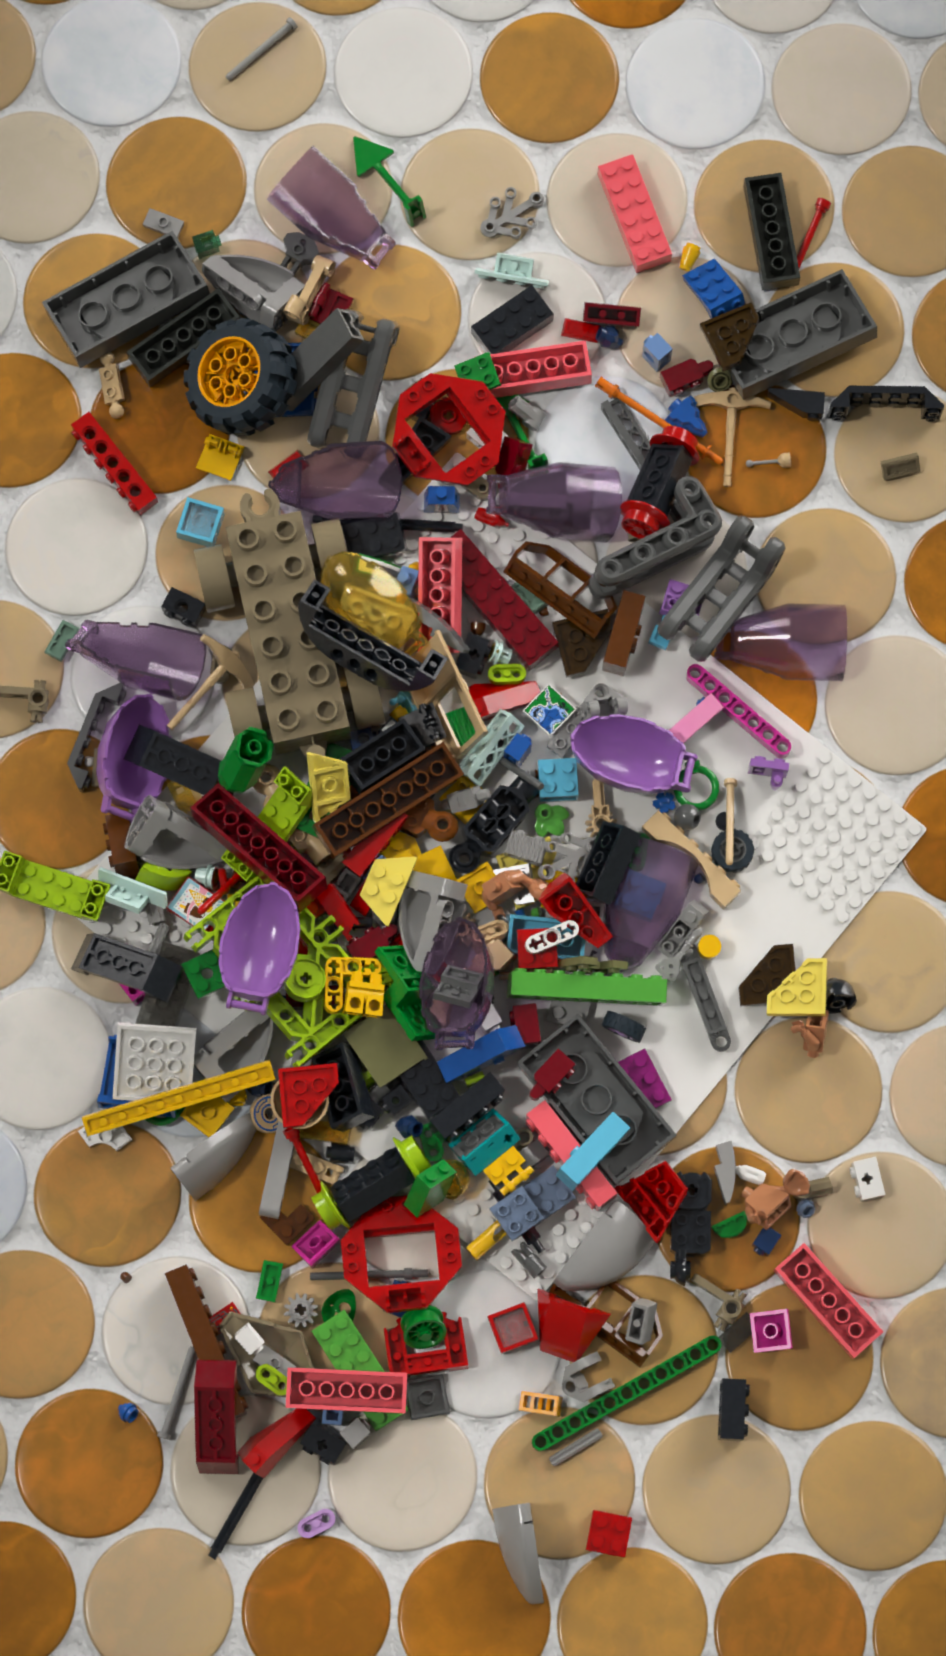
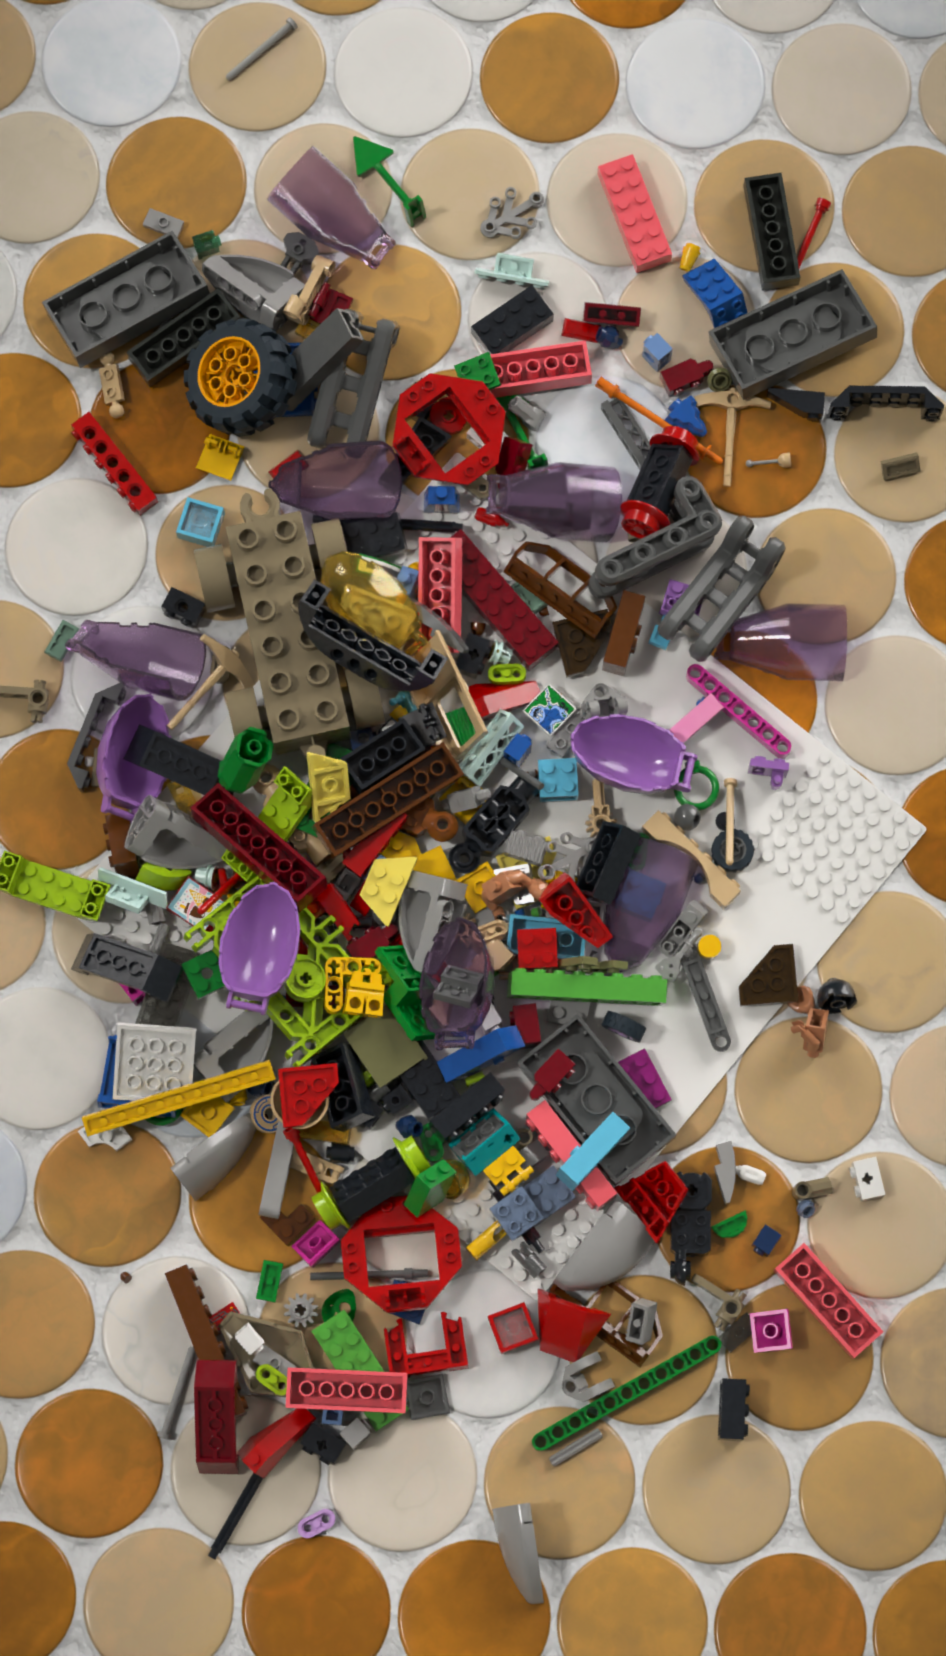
blue plate [118,1403,139,1423] -> none
green wheel [400,1306,447,1349] -> none
light orange slope [519,1391,563,1417] -> none
white beam [525,920,579,954] -> none
bright green plate [534,804,570,837] -> none
red piece [585,1510,632,1558] -> none
blue plant [653,792,676,813] -> none
dark brown plate [700,302,759,371] -> none
nougat torso [742,1169,810,1230] -> none
light yellow plate [767,958,827,1016] -> none

